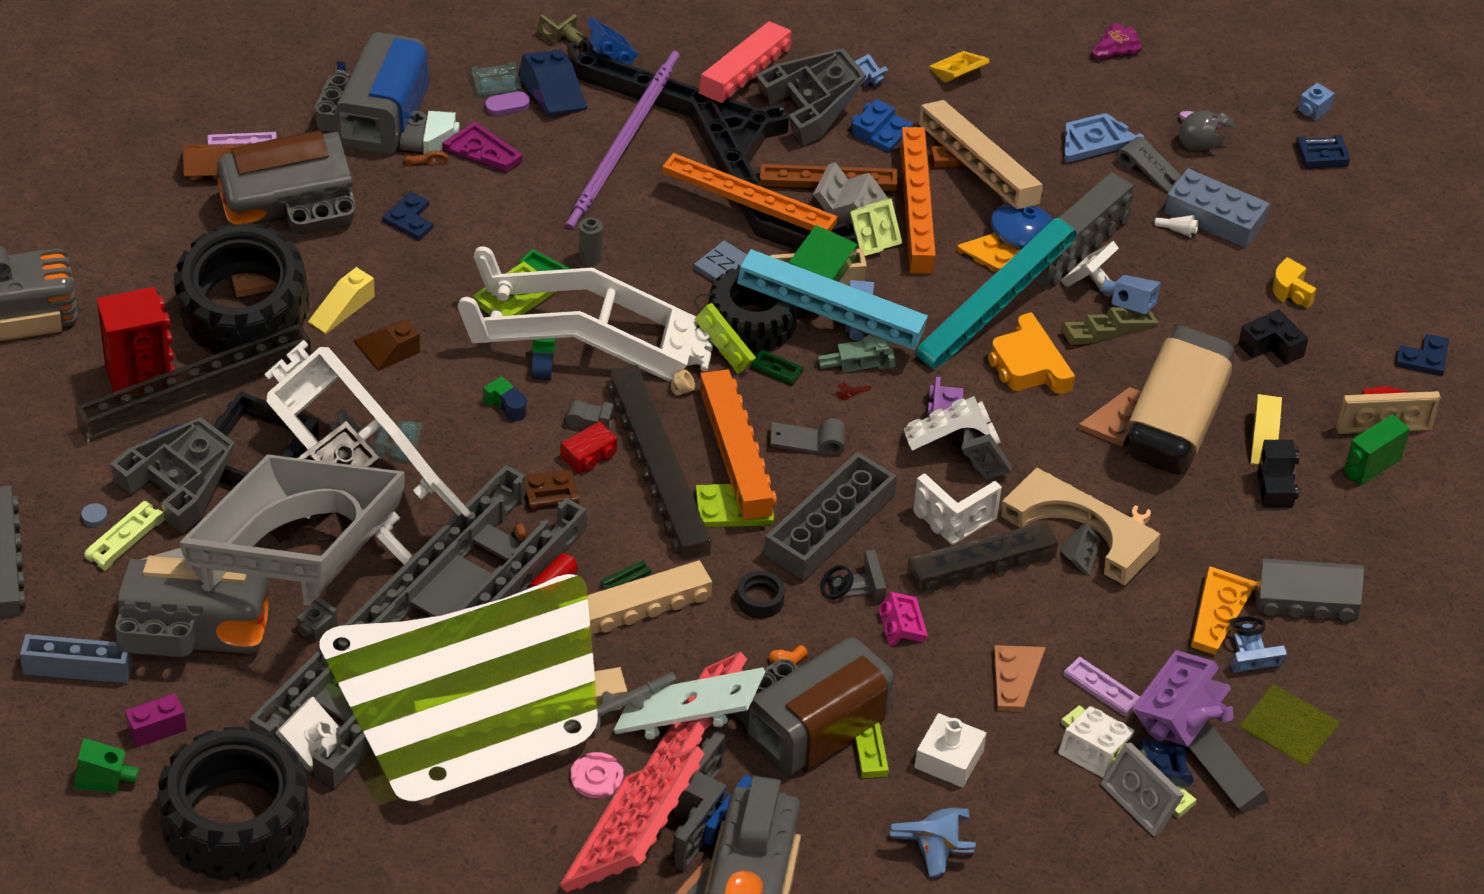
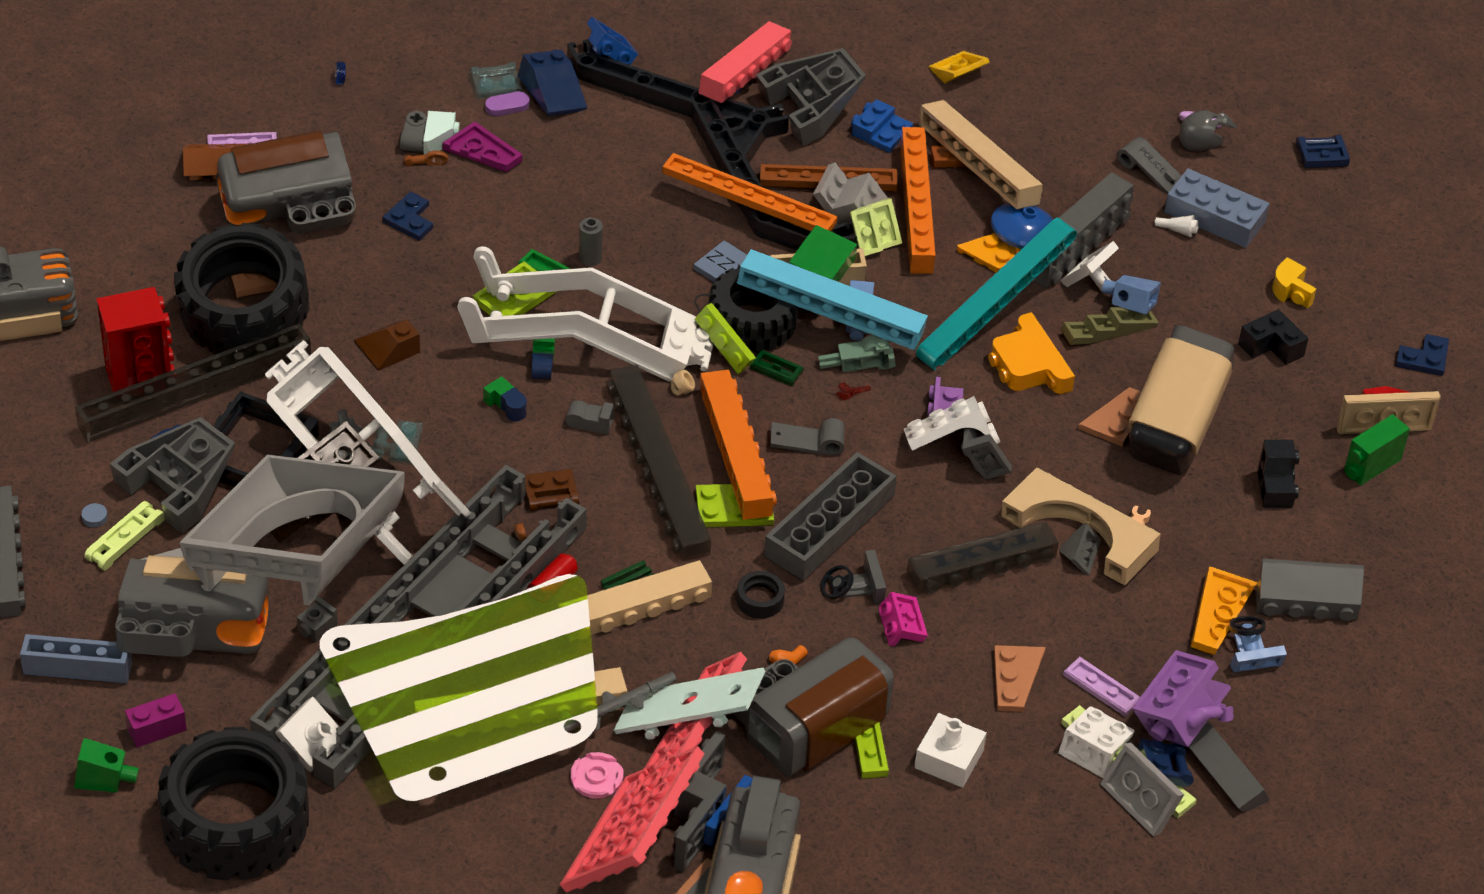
light yellow slope [308,267,375,335] -> none
piece [315,32,429,154] -> none
olive bracket [537,14,587,48] -> none
red brick [560,421,617,474] -> none
medium lavender axle [565,51,680,229] -> none
medium blue bracket [855,54,888,87] -> none
medium blue piece [890,807,976,878] -> none
white bracket [913,473,1002,545] -> none
medium blue wing [1064,113,1144,163] -> none
magenta rock [1091,22,1142,59] -> none
clear neon green piece [1239,684,1340,766] -> none
light yellow slope [1250,394,1282,466] -> none
medium blue brick [1298,83,1335,120] -> none

